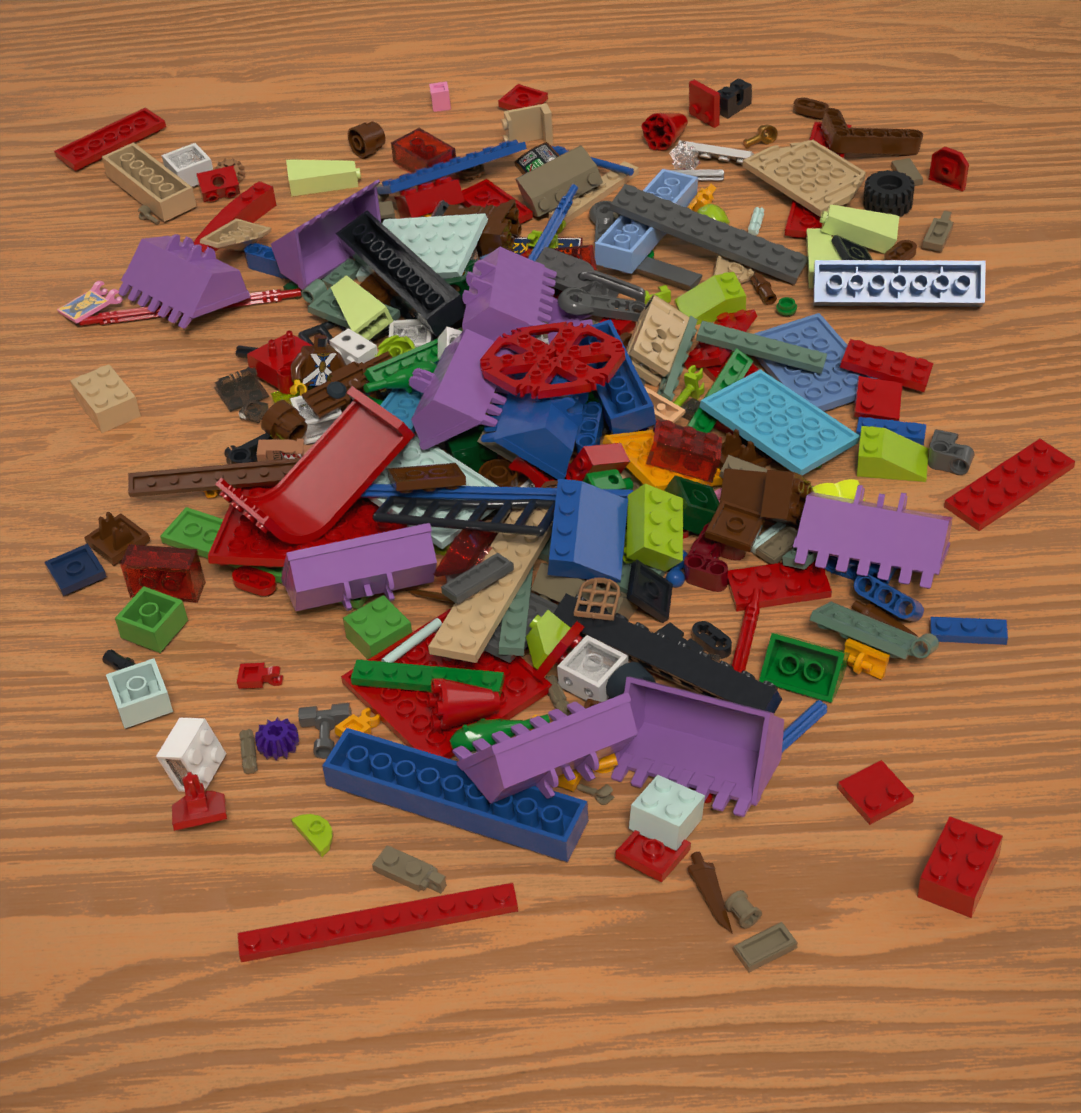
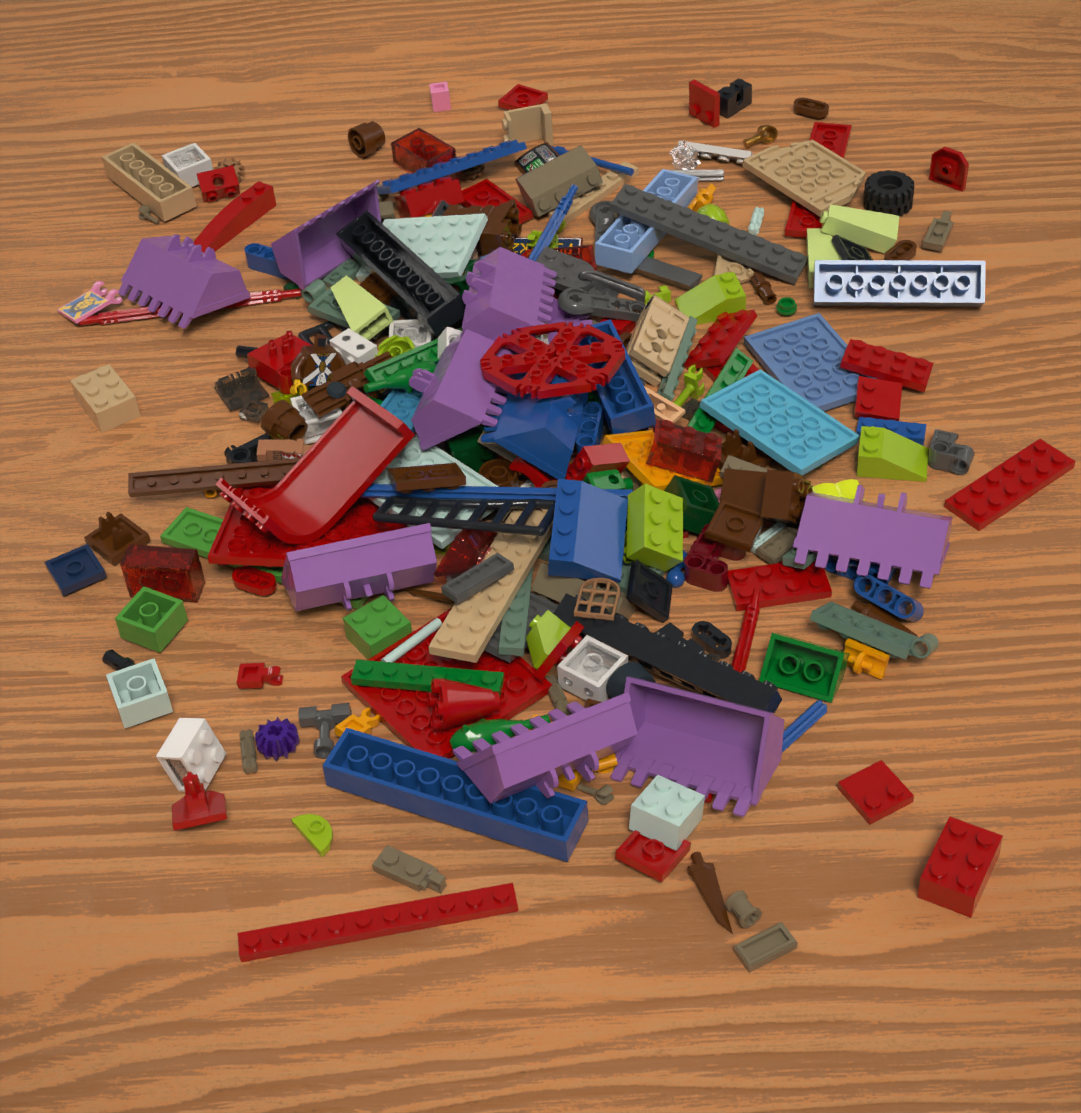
red plate [54,108,166,171] -> none
tan wedge [200,219,271,251] -> none
yellowish green slope [286,160,361,196] -> none
red cone [641,113,688,150] -> none
sand green plate [696,321,827,374] -> none
reddish brown beam [821,108,923,155] -> none
dark tan tile [891,158,923,186] -> none
blue plate [930,617,1008,645] -> none

